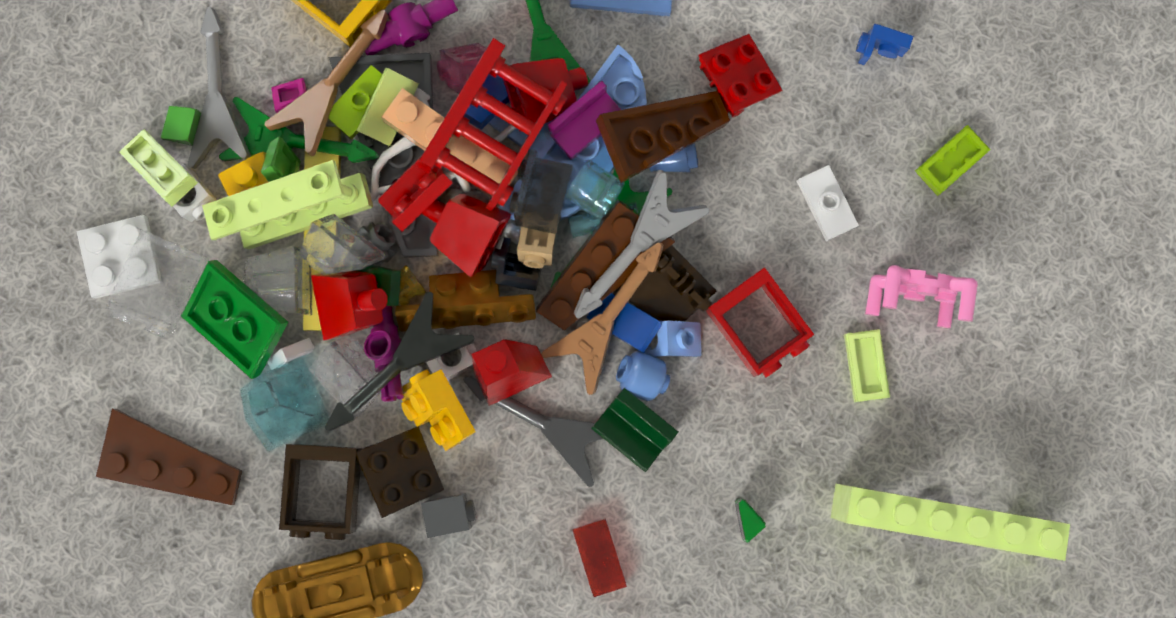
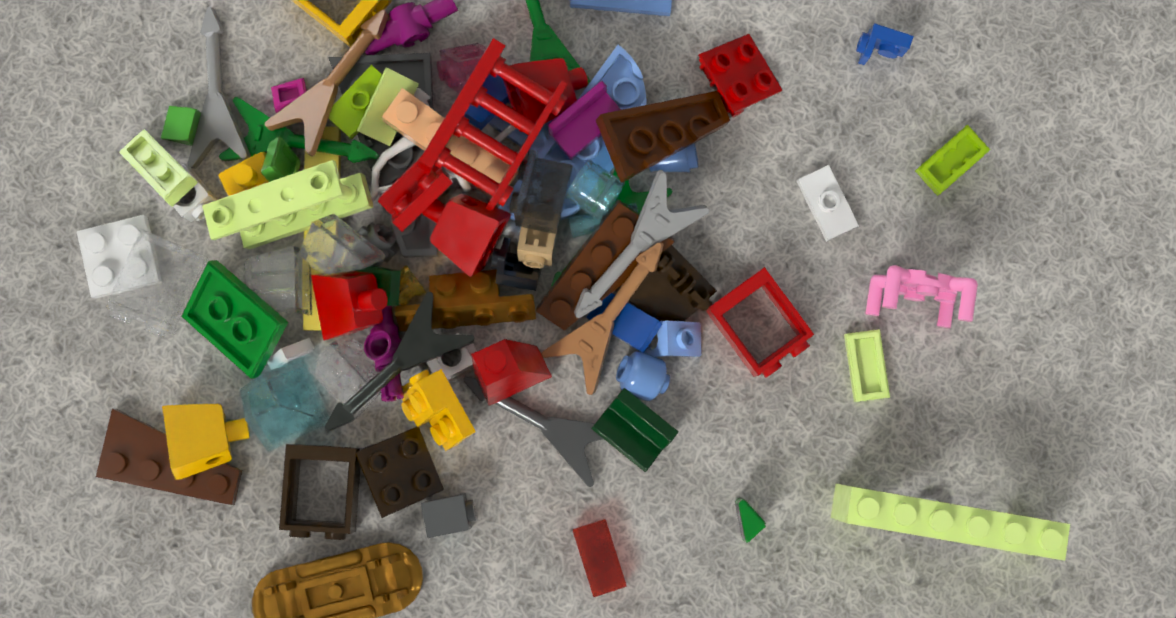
none -> yellow torso [162,404,250,480]

